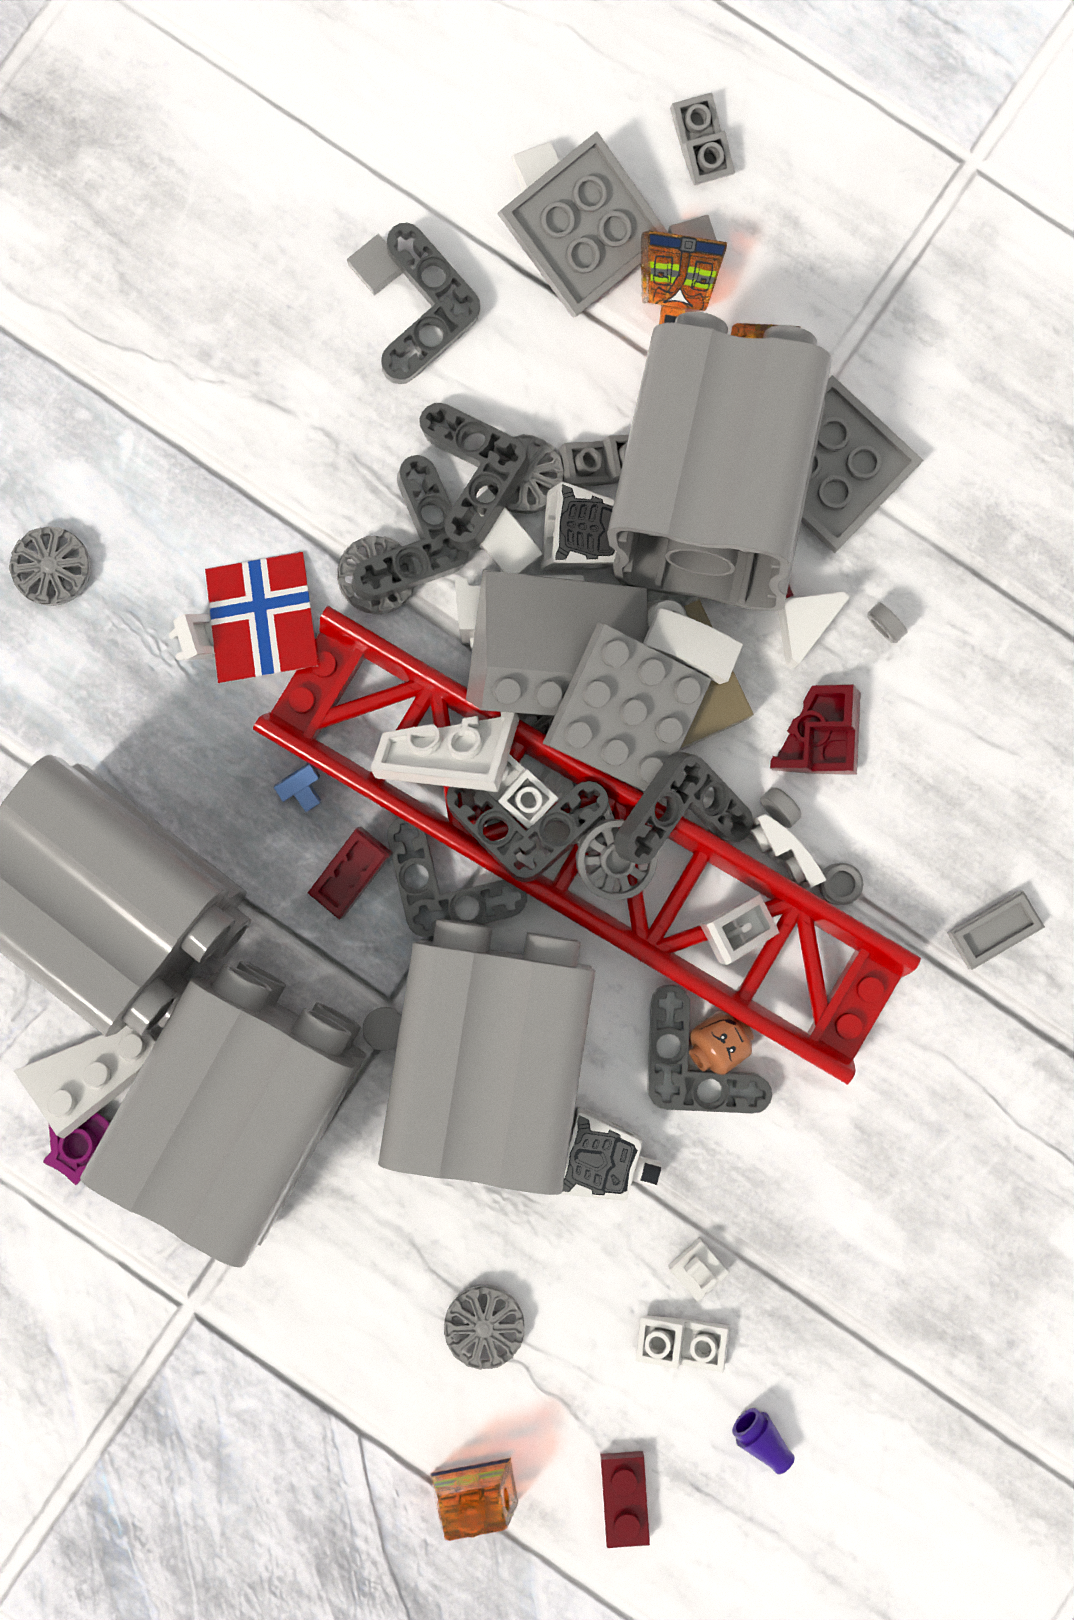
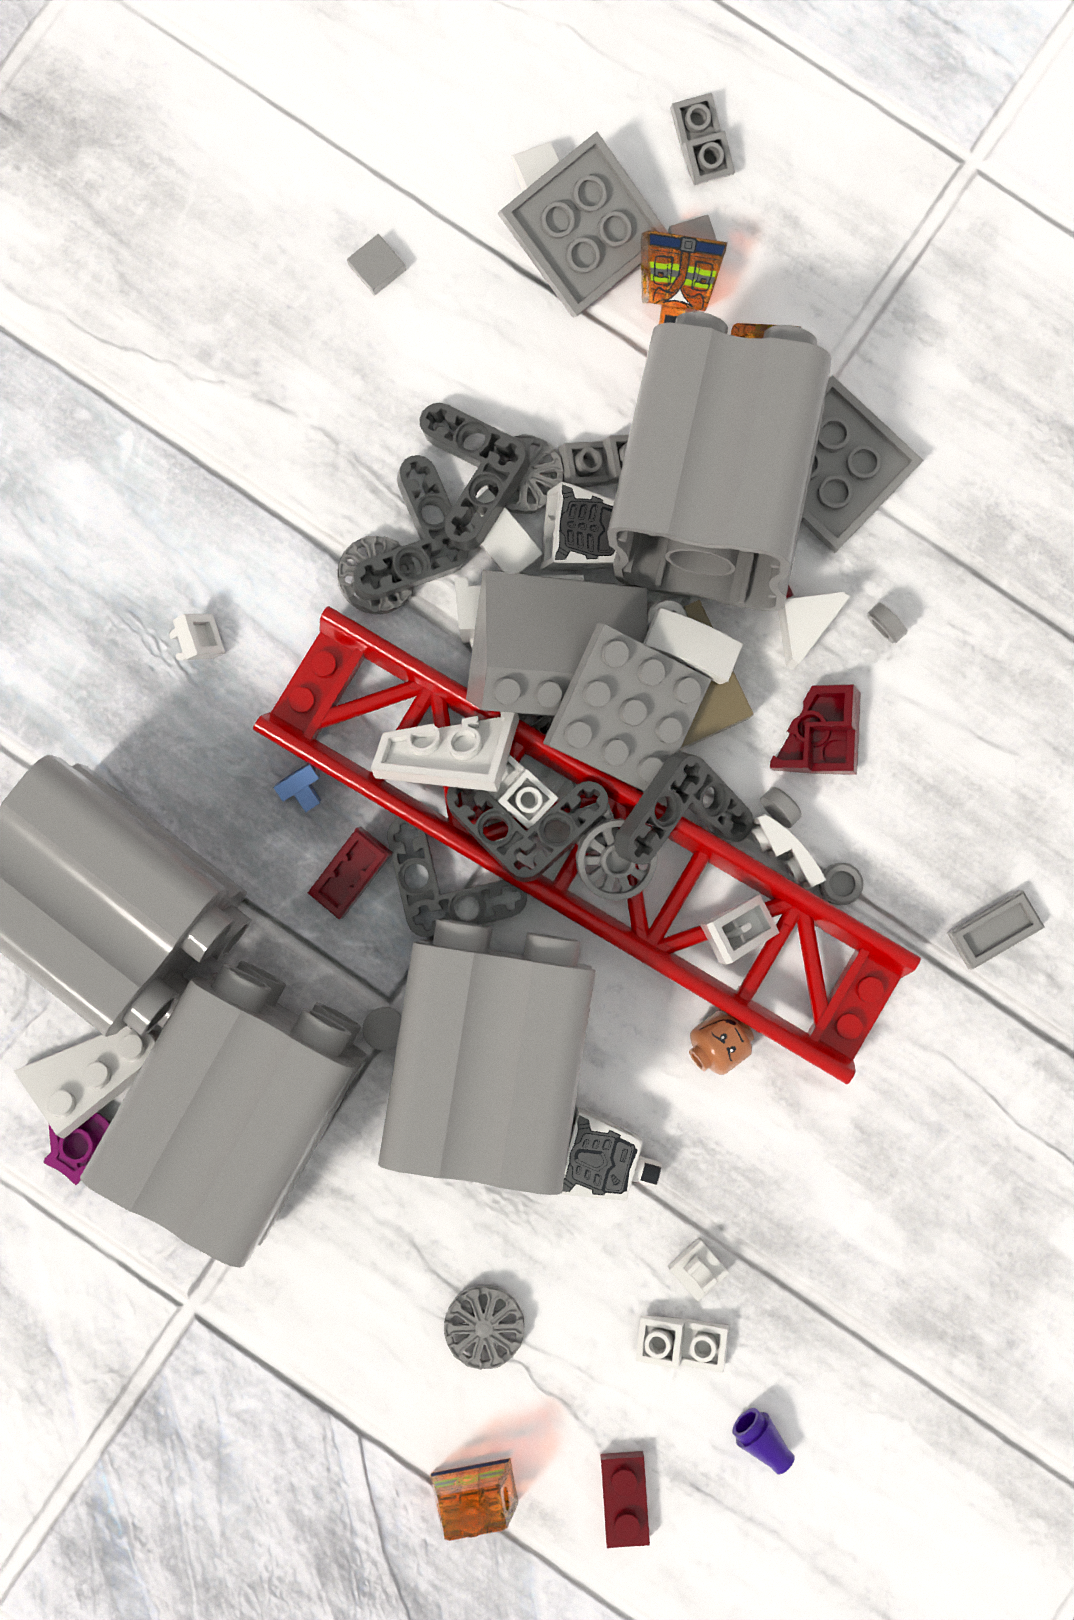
light grey wheel [9,526,91,606] -> none
sticker [205,552,318,683] -> none
dark grey beam [381,222,480,384] -> none
dark grey beam [647,984,772,1114] -> none

